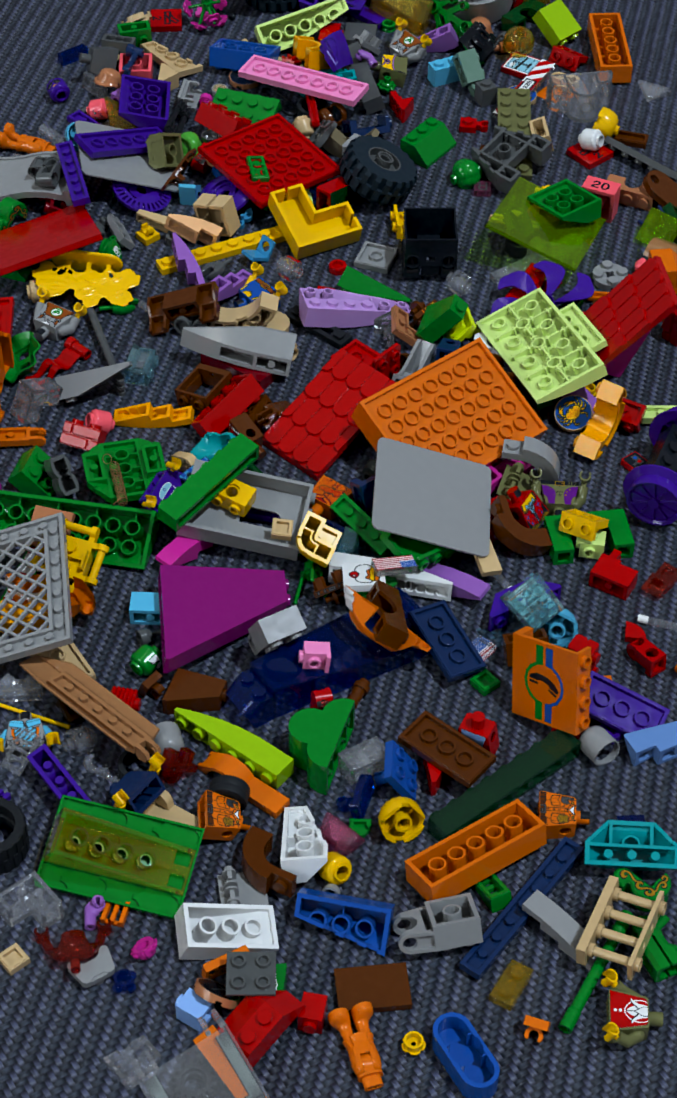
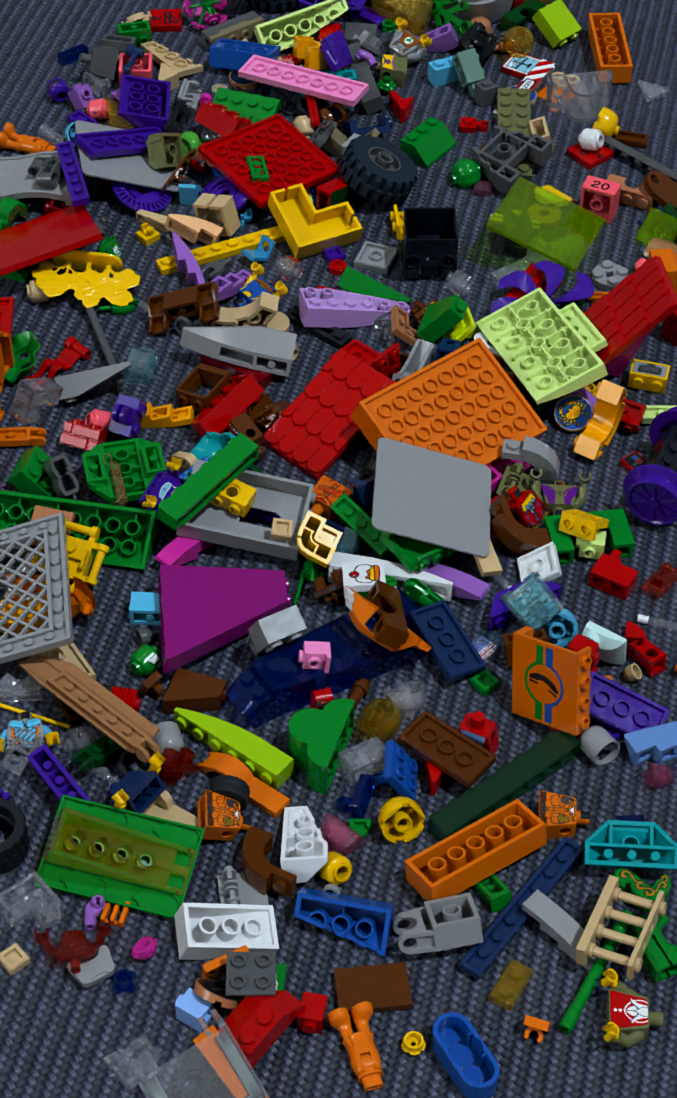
torso [33,287,87,341] -> none
nougat helmet [94,68,122,89] -> none
light grey hinge [107,213,135,250] -> none
tile [371,555,418,577] -> none
green slope [527,179,602,223] -> none
red bracket [549,45,588,72] -> none
none -> medium lavender brick [67,83,95,110]
none -> dark green hinge [70,735,125,772]
none -> dark purple brick [108,394,147,439]
none -> piece [201,11,264,50]
none -> dark purple tile [322,245,346,263]
none -> clear yellow cylinder [357,696,402,741]
none -> clear cylinder [382,680,427,718]
none -> green arm [403,578,444,607]
none -> white tile [516,541,562,582]
none -> light aqua slope [582,621,627,665]
none -> tan hinge [623,663,642,682]
none -> yellow brick [627,359,671,394]
none -> clear pink hat [646,762,674,787]

